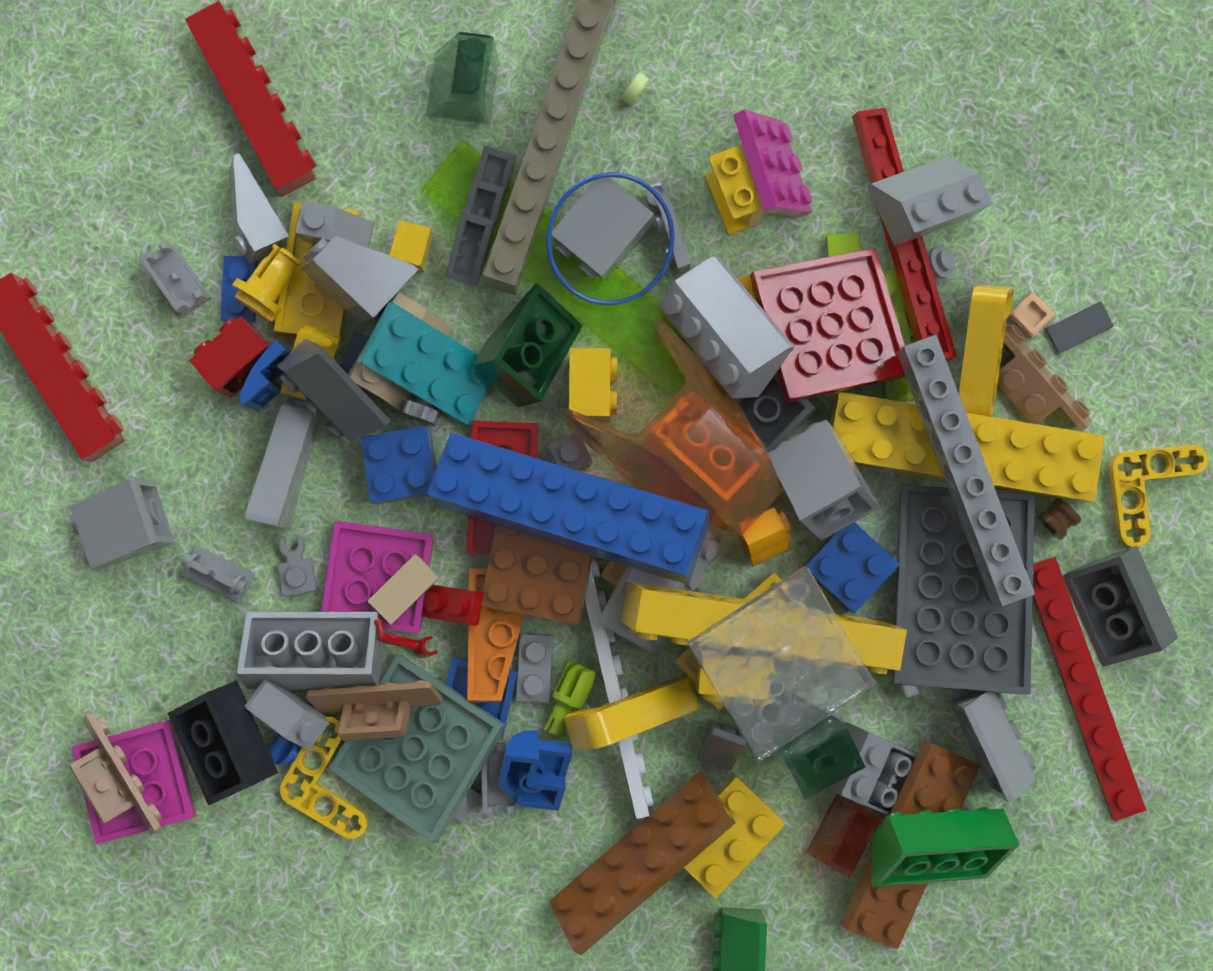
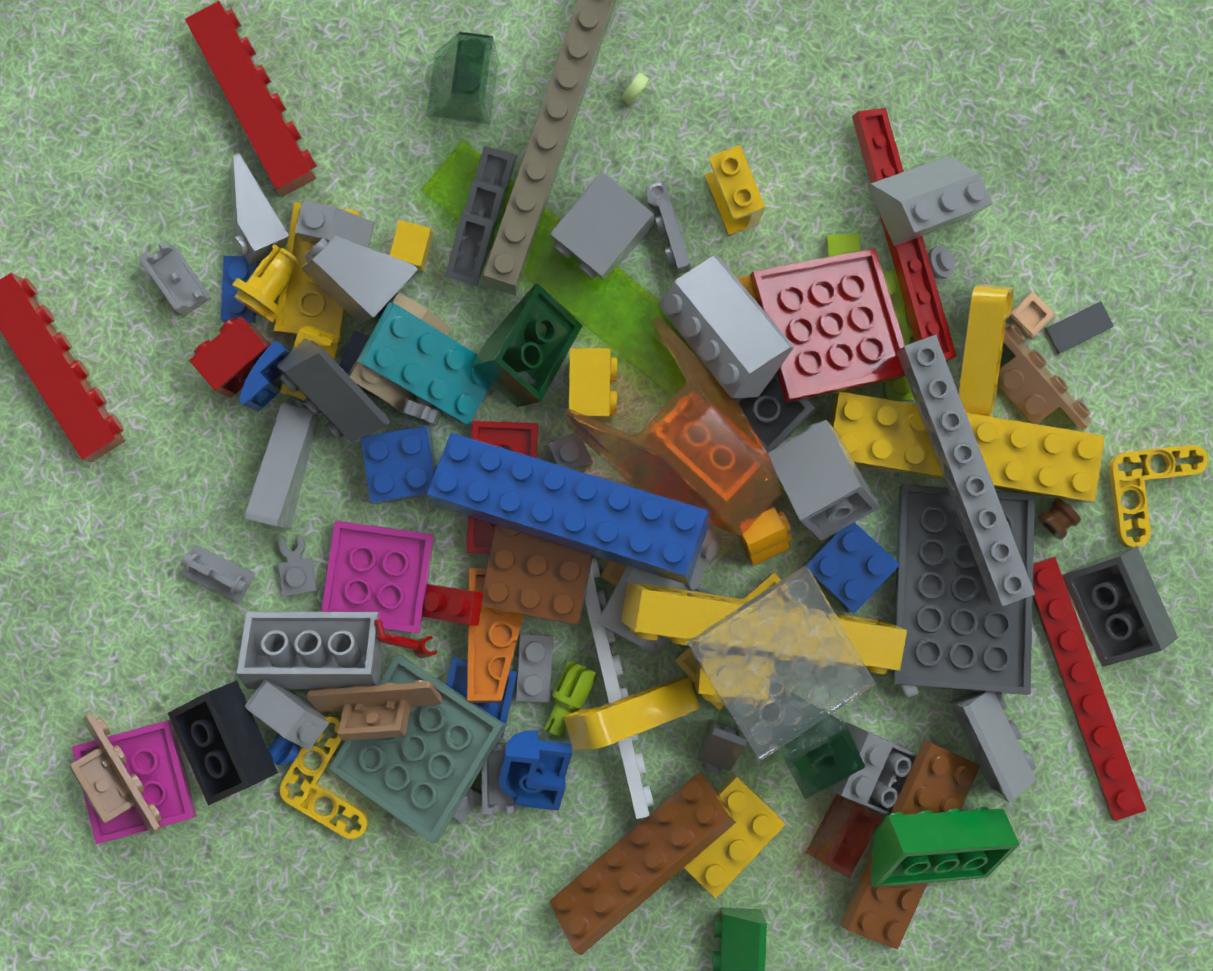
light grey slope [70,477,175,569] -> none
tan tile [368,554,440,625] -> none
blue piece [546,172,675,305] -> none
dark pink plate [733,109,812,217] -> none

